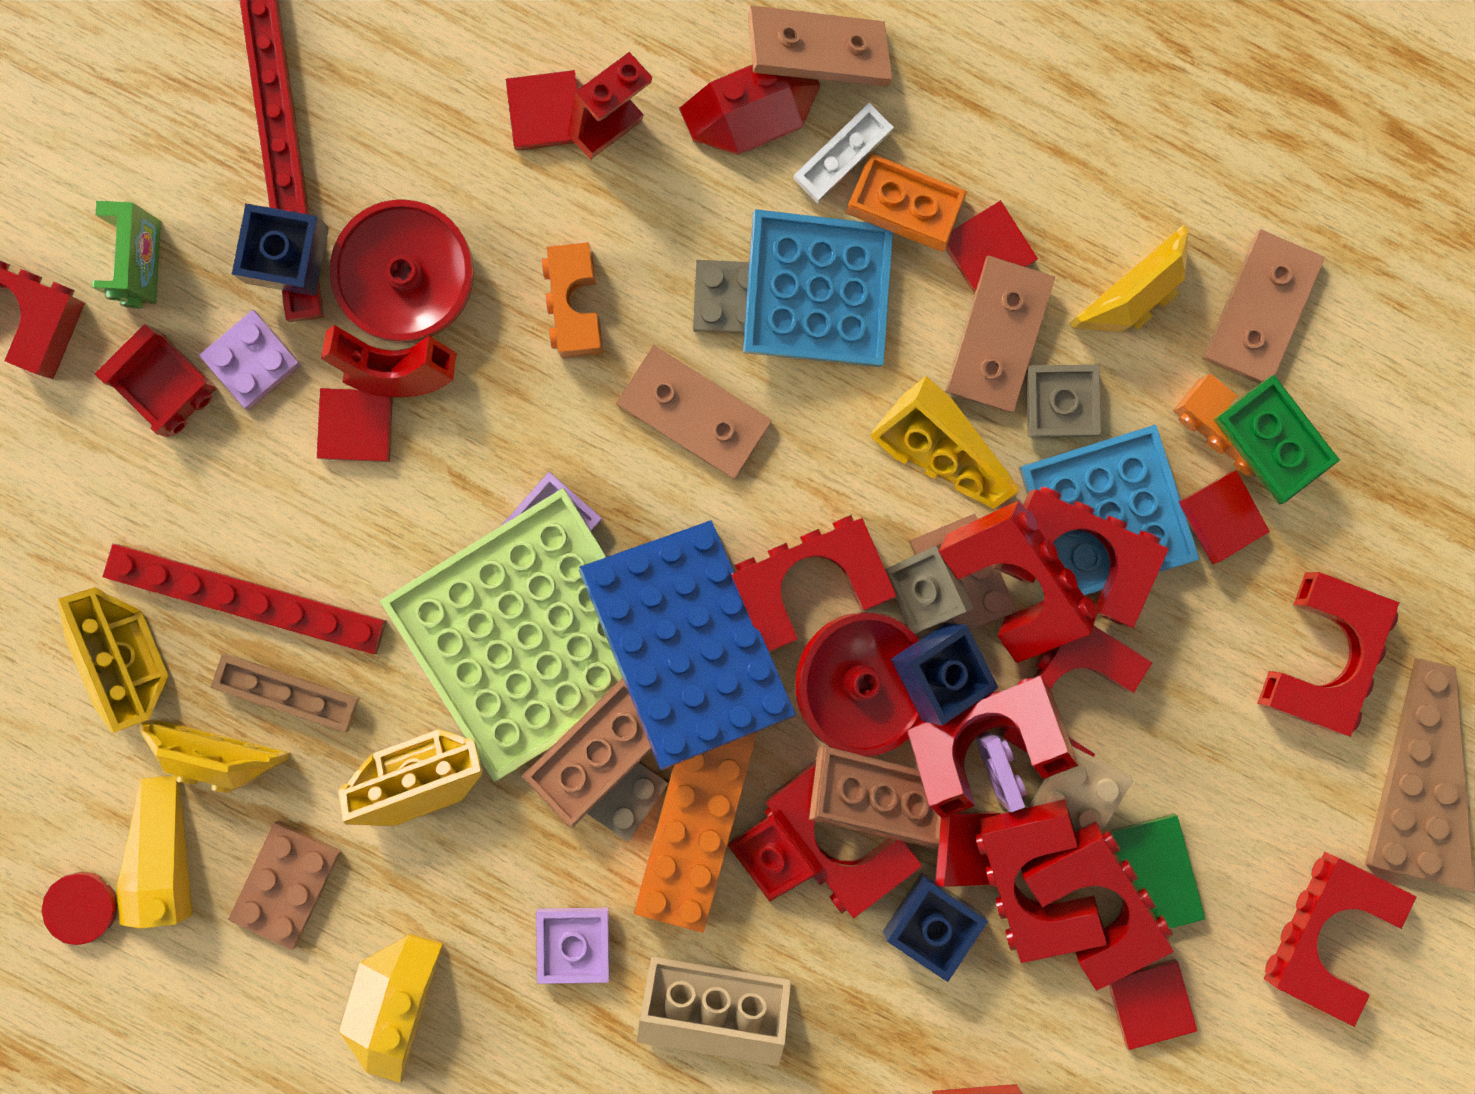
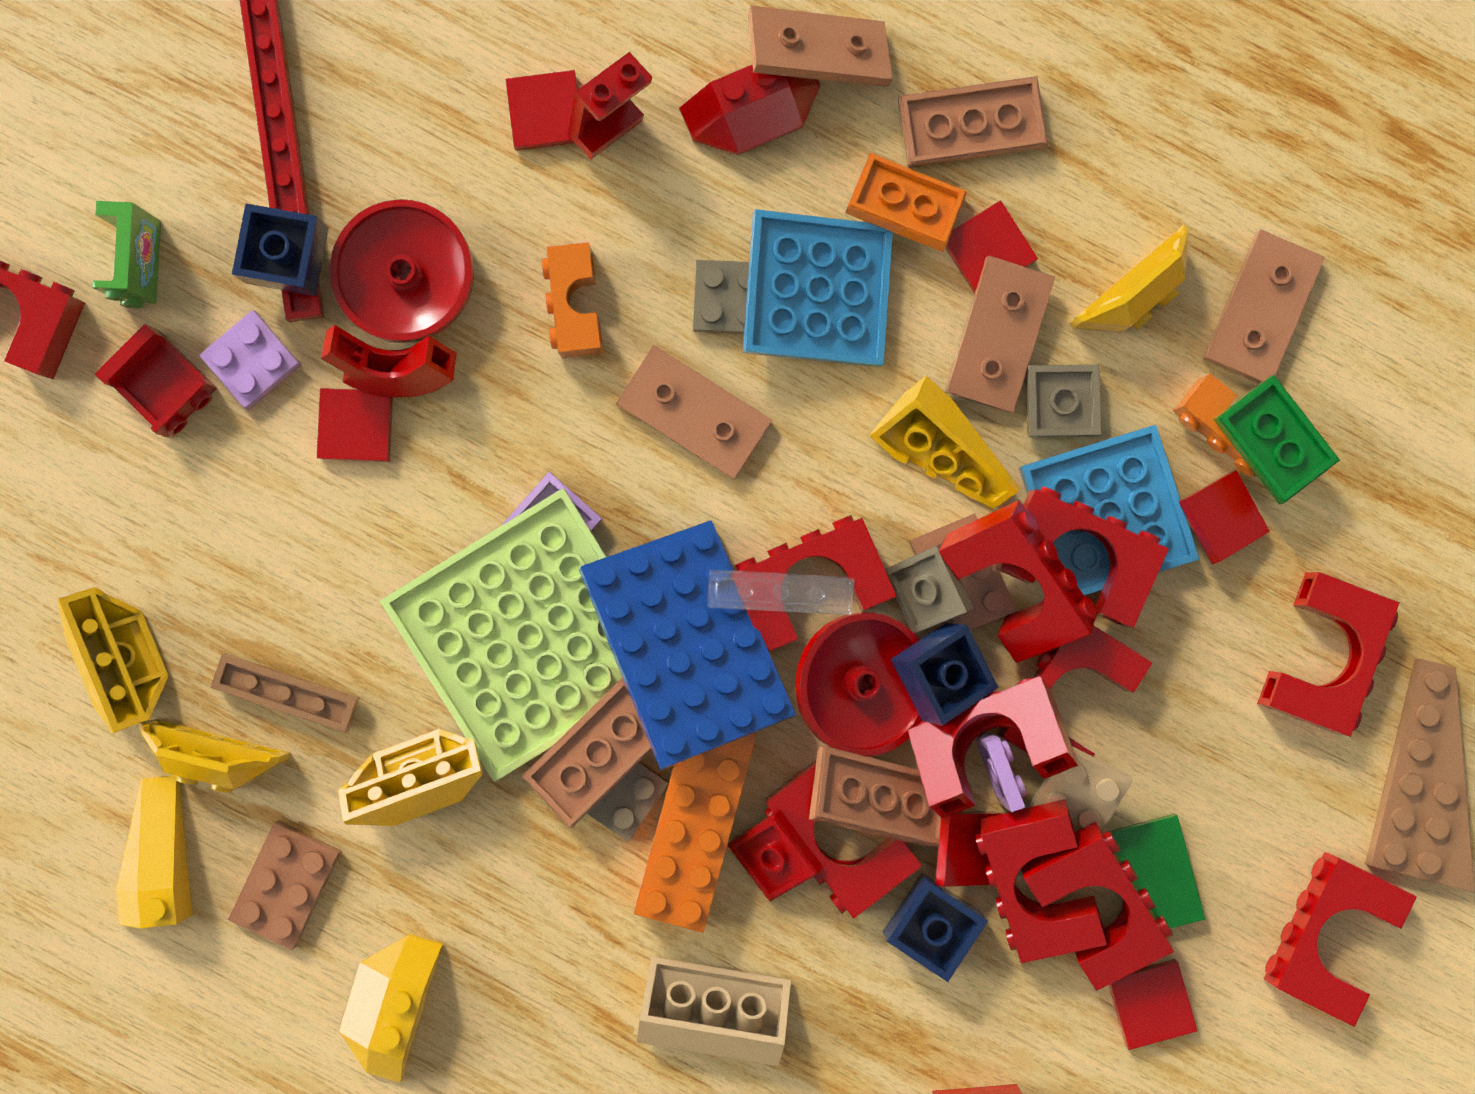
red tile [41,871,118,945] -> none
red plate [102,543,387,655] -> none
lavender plate [536,907,610,984] -> none
white plate [793,103,894,204] -> none
none -> clear tile [707,570,854,615]
none -> nougat plate [898,76,1048,168]

